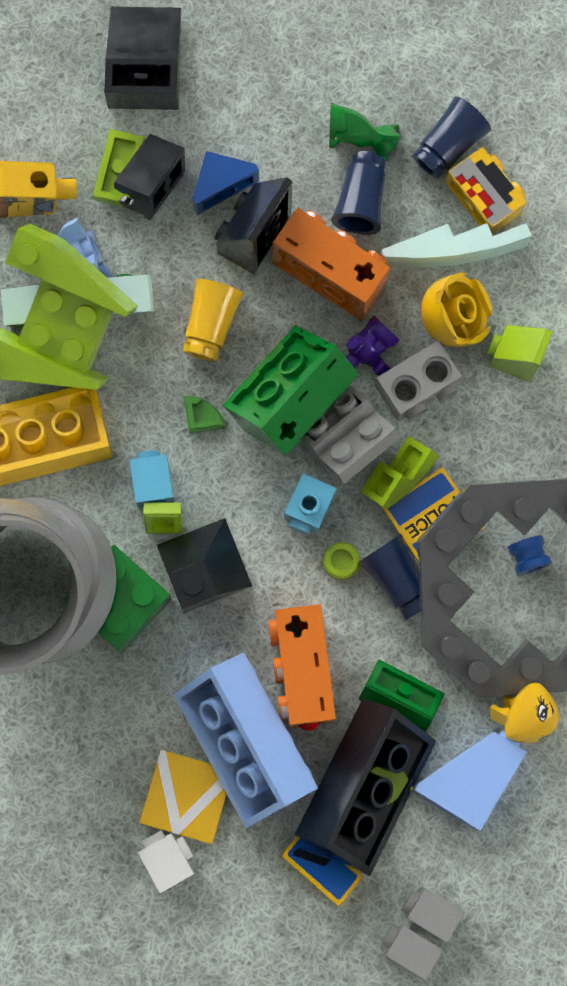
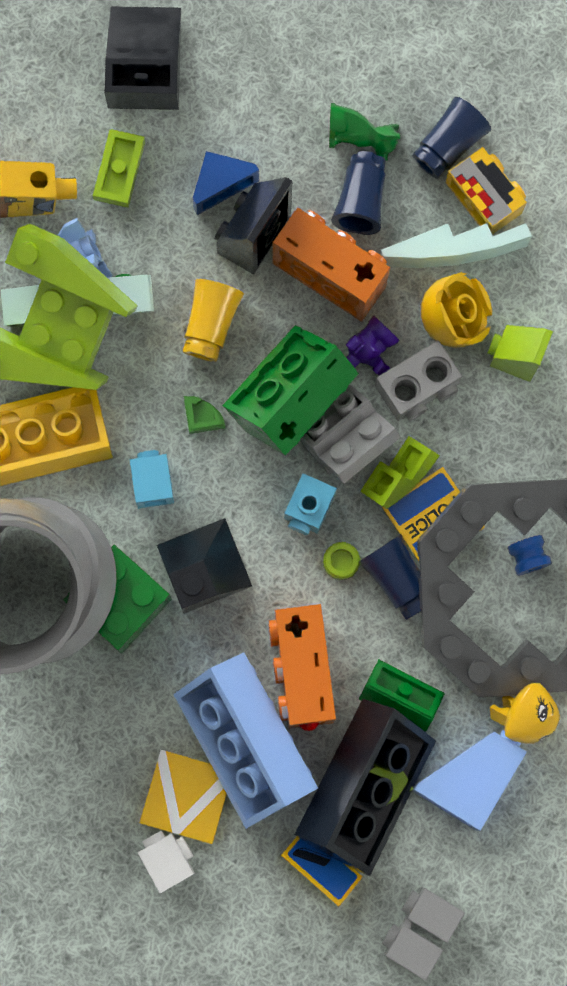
black hinge [114,134,185,220] -> none
lime tile [143,503,182,534] -> none

